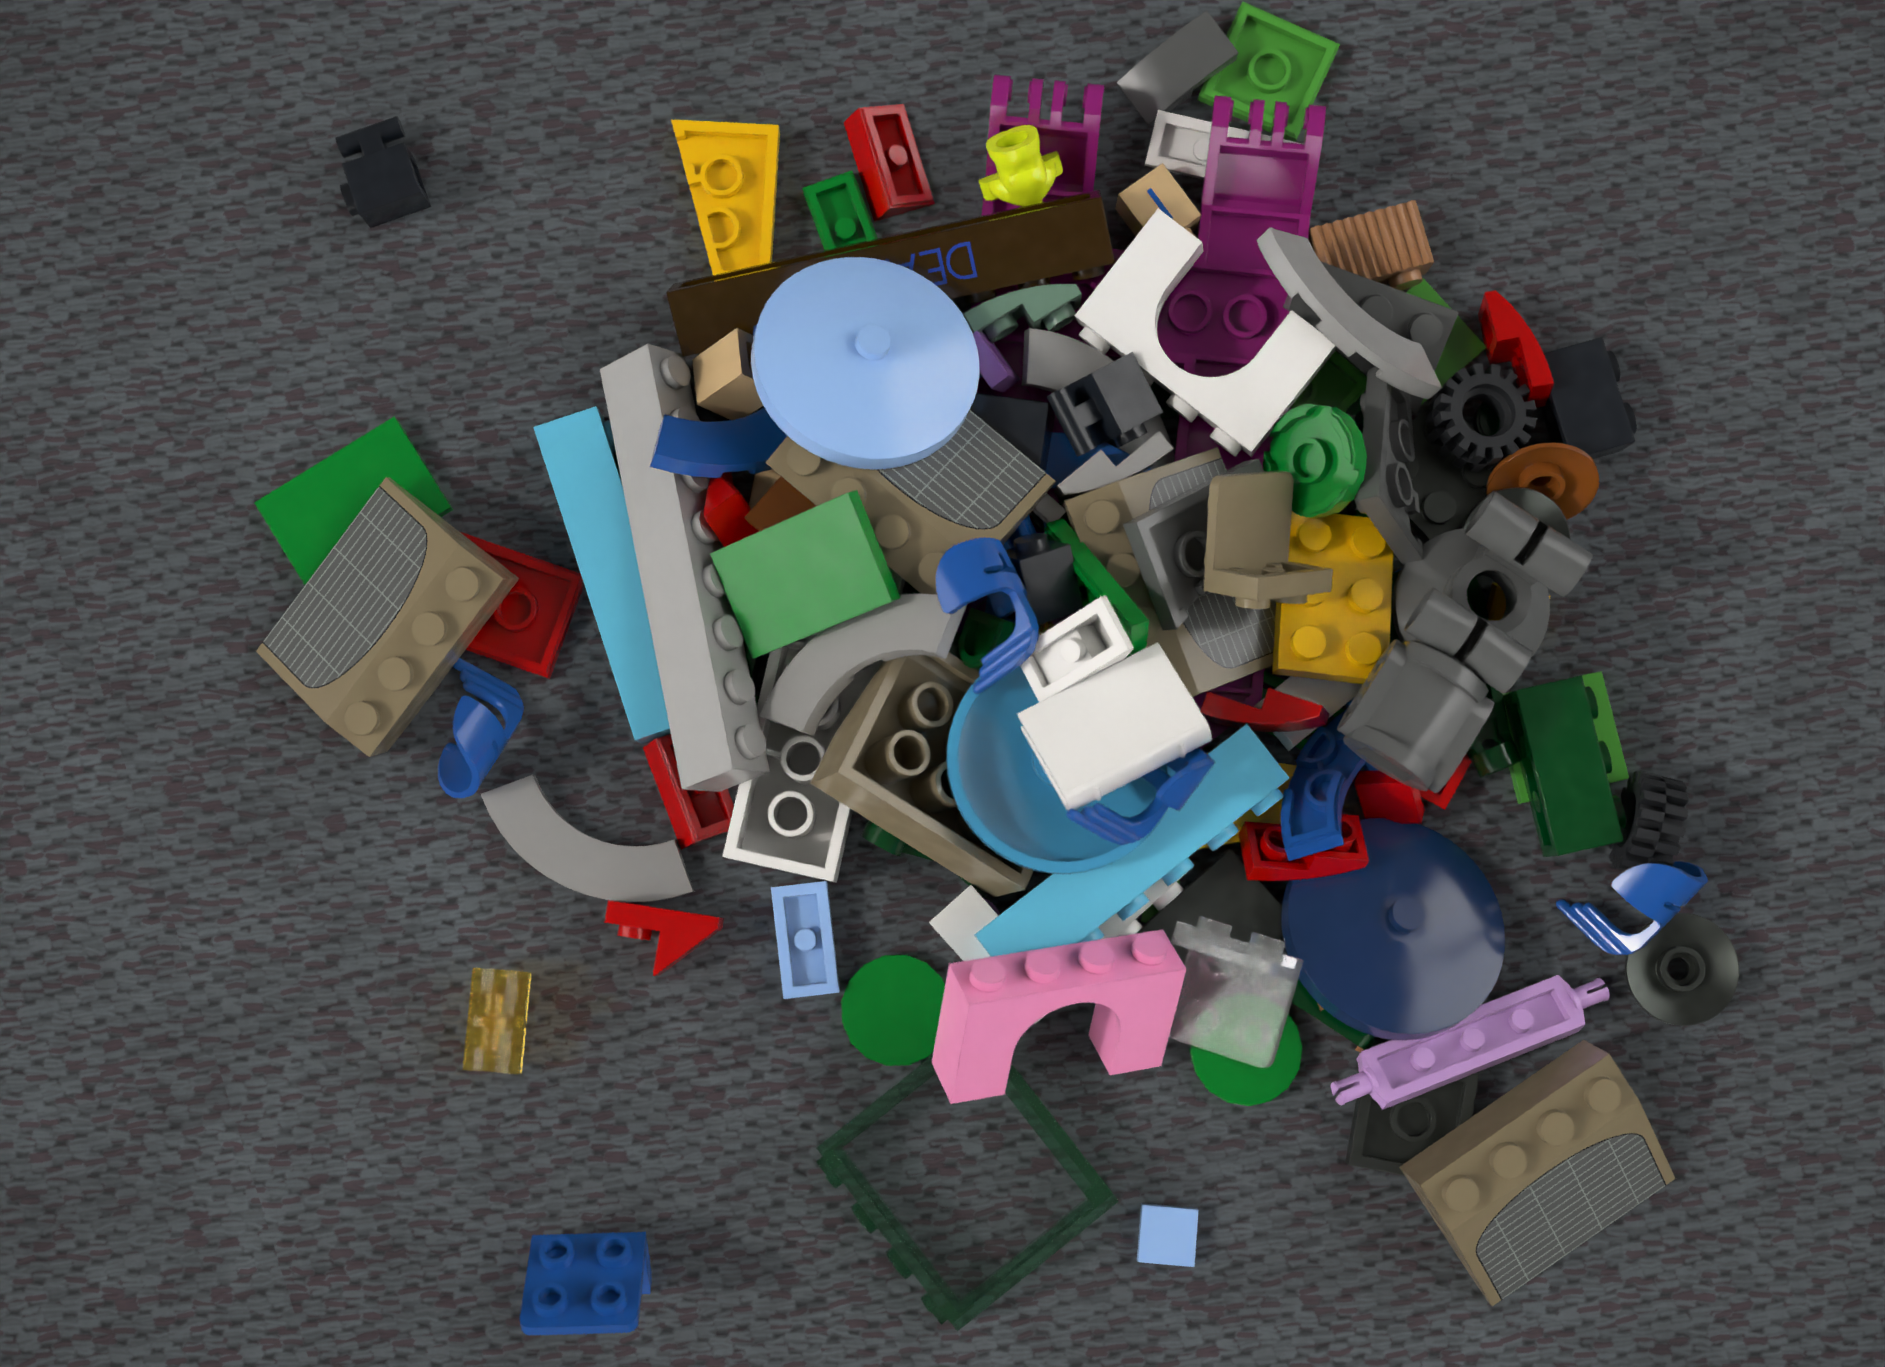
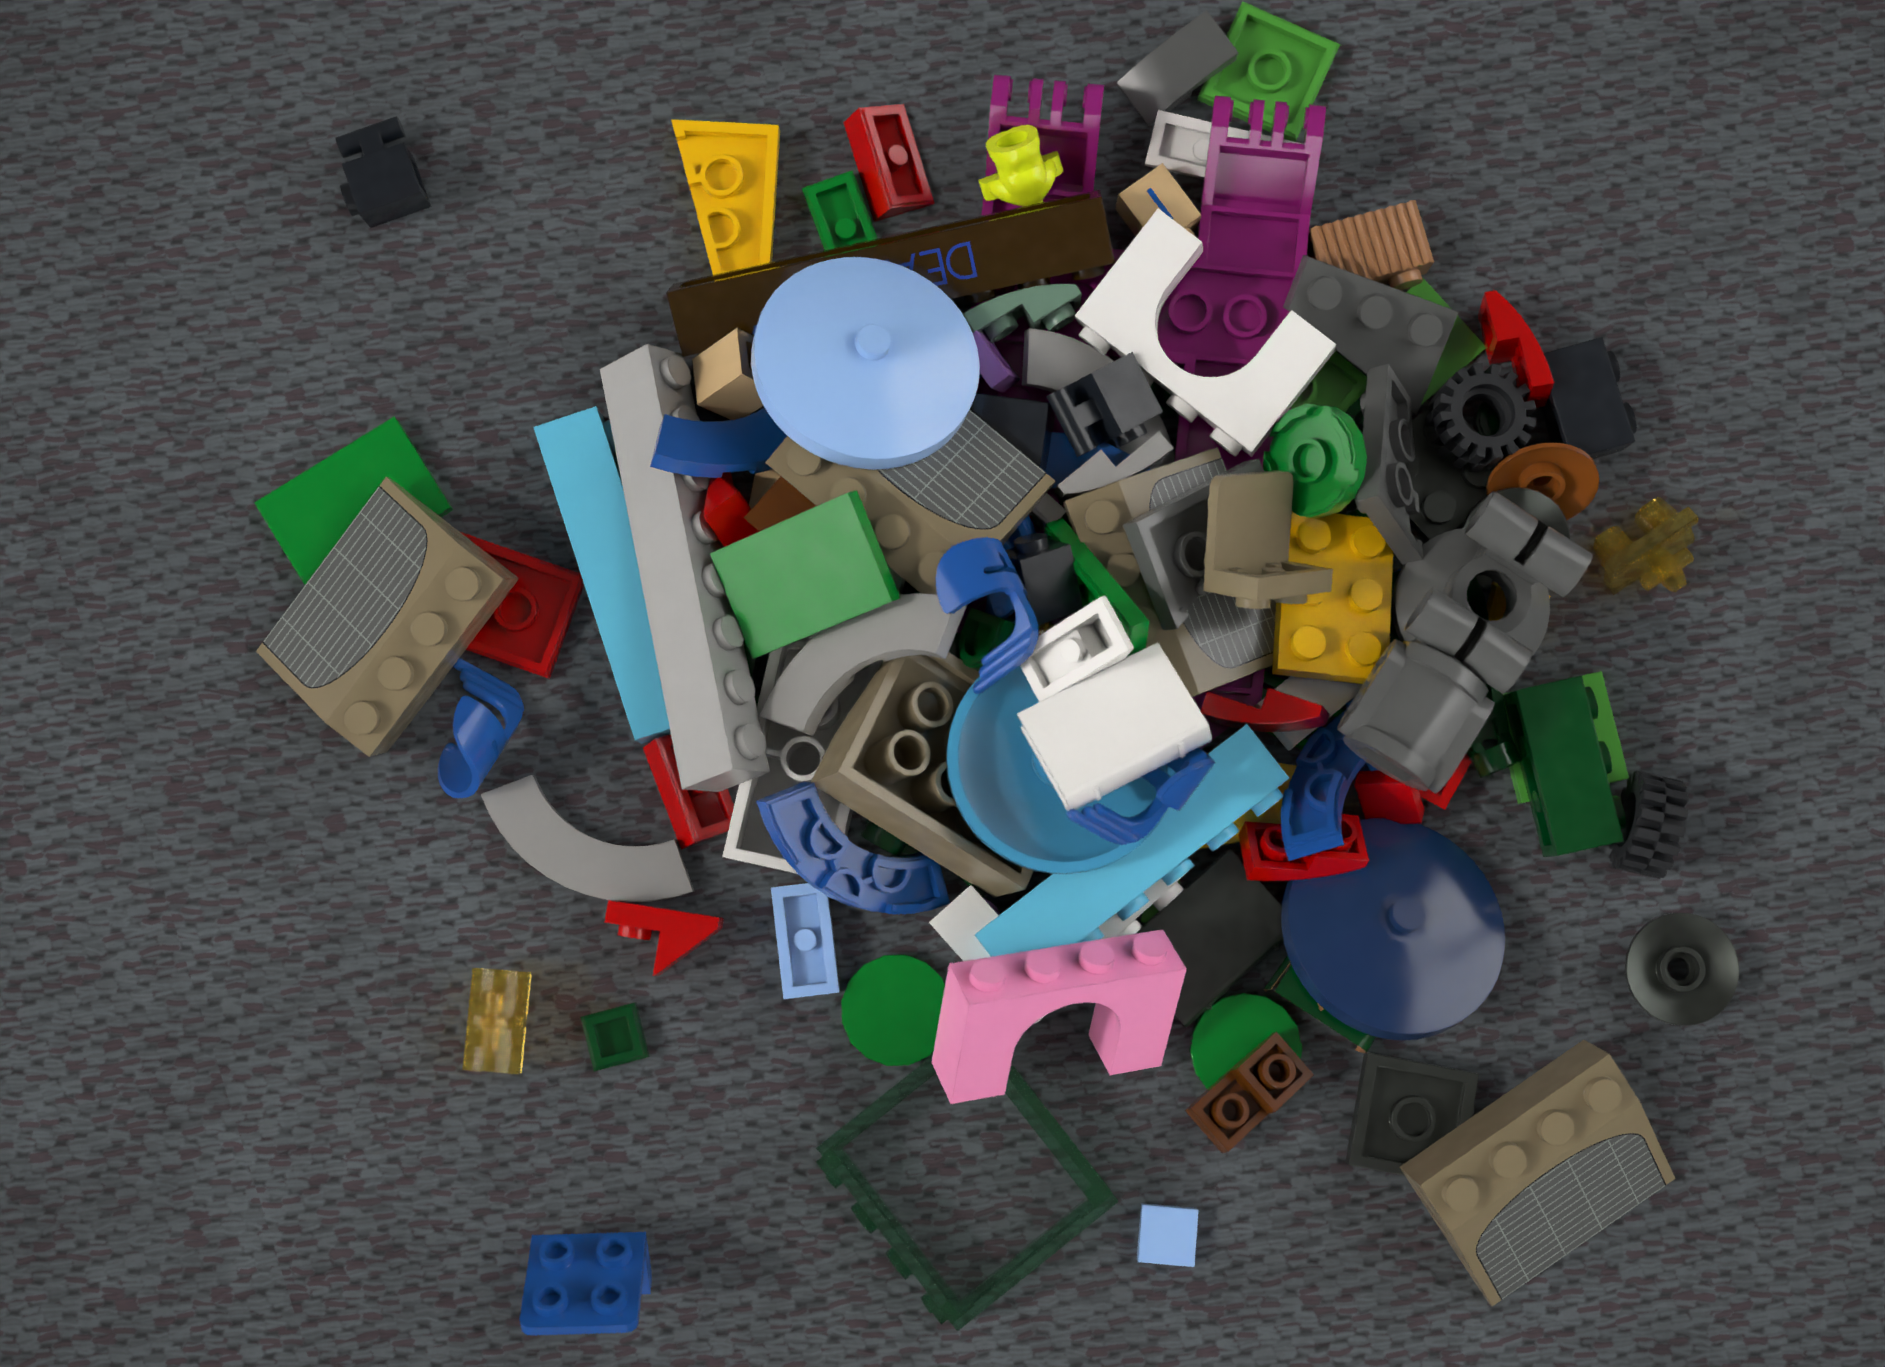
clear bracket [1169,916,1304,1068] -> none
light grey tile [1257,228,1442,399] -> none
lavender plate [1331,975,1610,1110] -> none
blue helmet [1556,861,1708,955] -> none
none -> dark green tile [580,1002,649,1071]
none -> blue tile [756,781,950,914]
none -> reddish brown slope [1185,1032,1314,1153]
none -> clear yellow hips [1593,496,1699,595]

